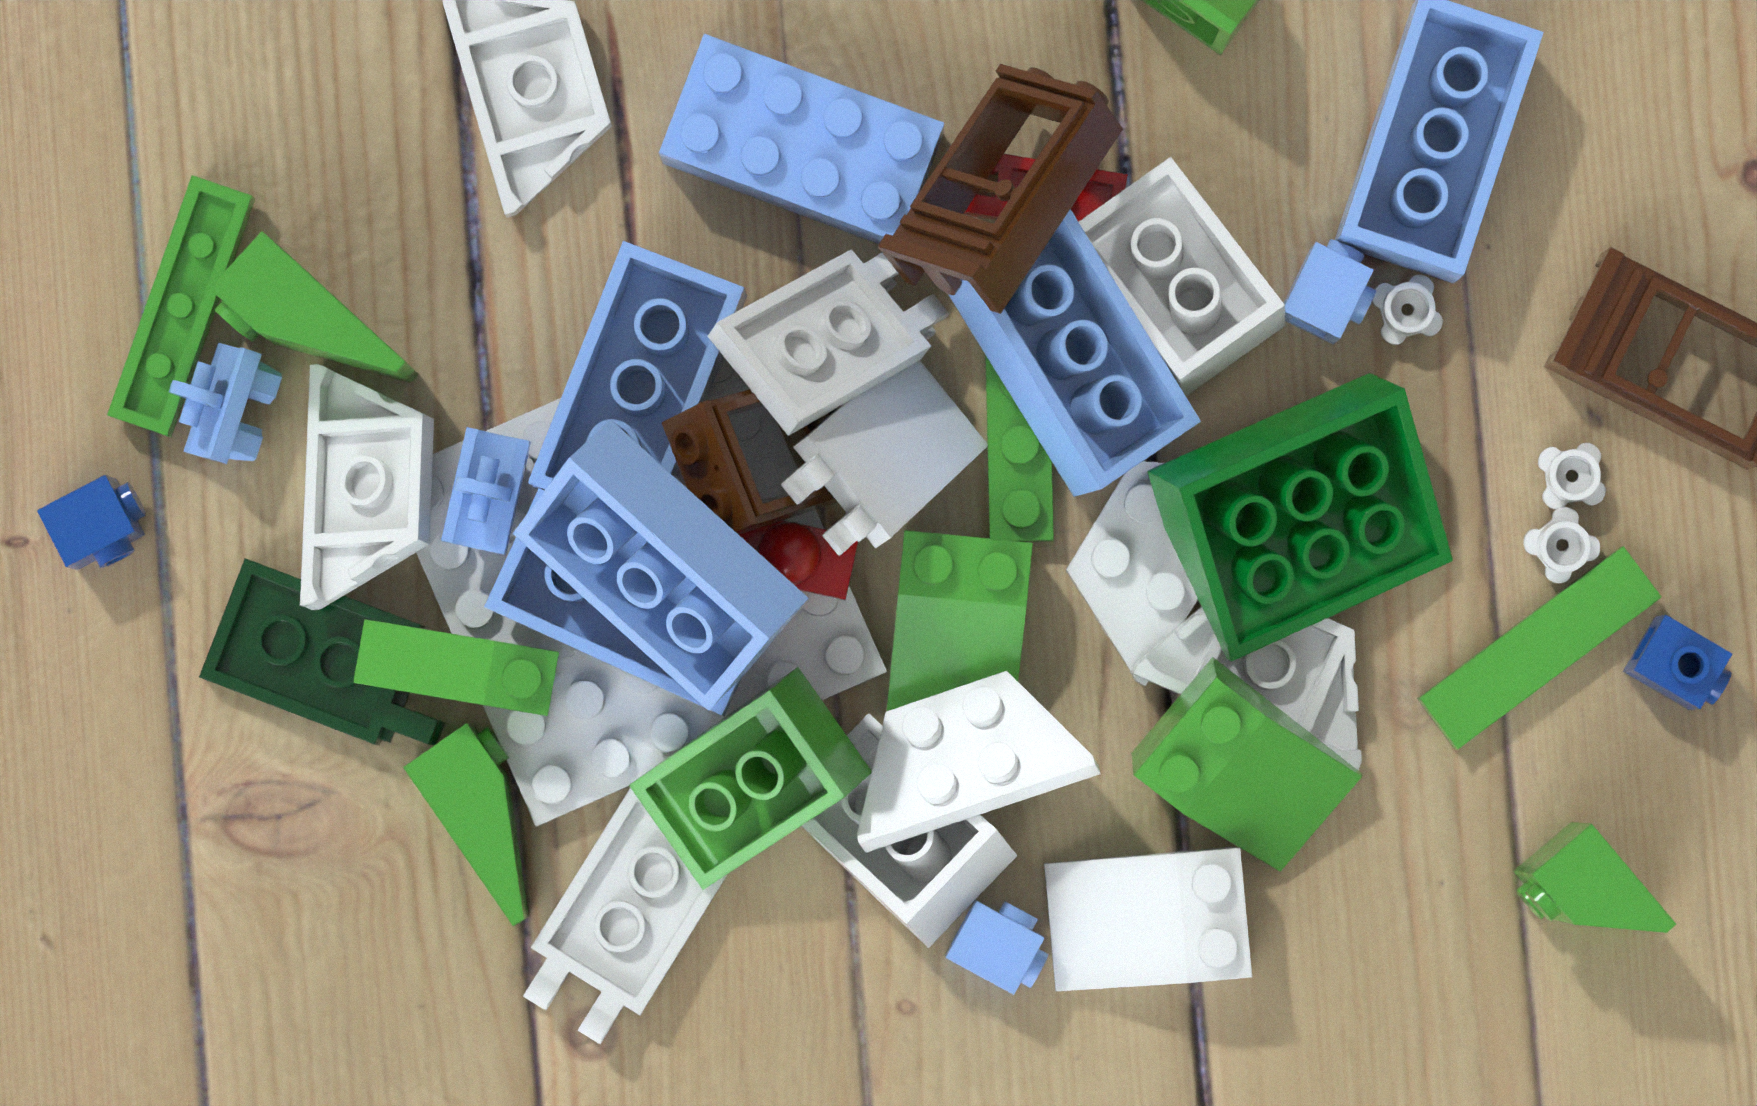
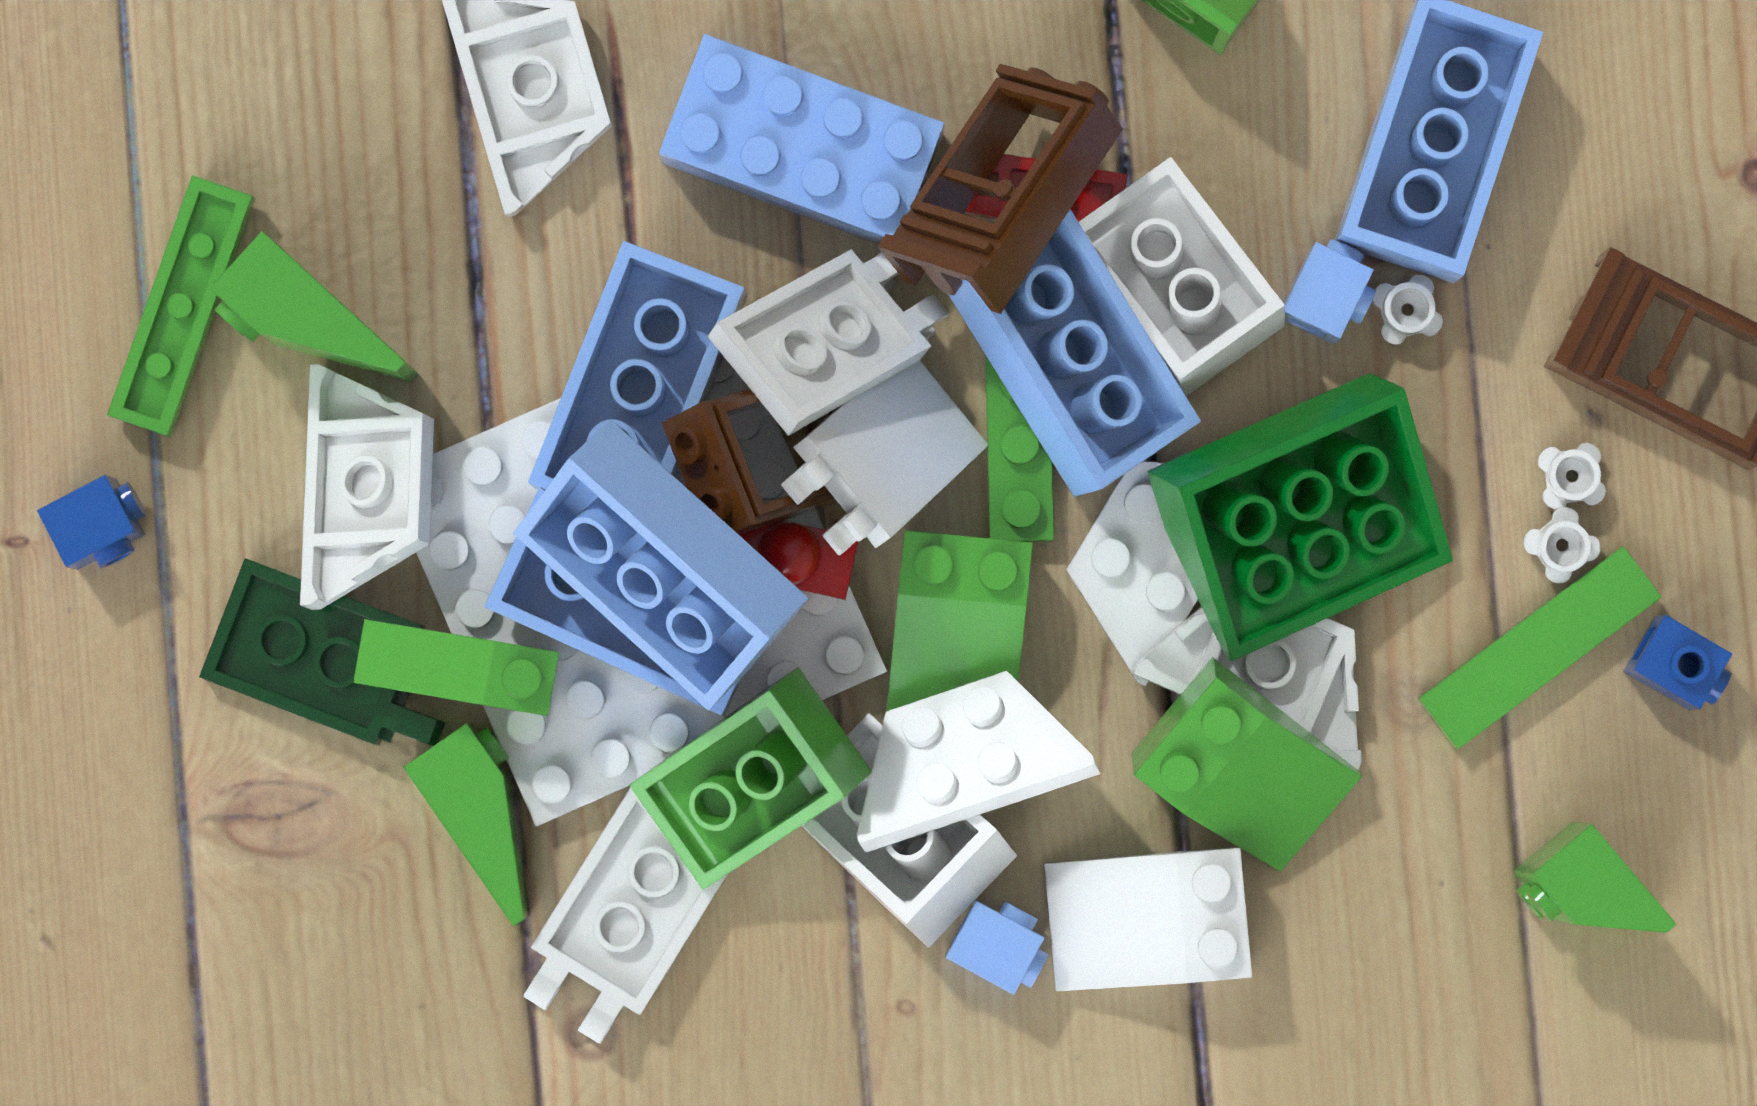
light blue hips [169,343,282,464] -> none
light blue hips [441,427,531,555] -> none

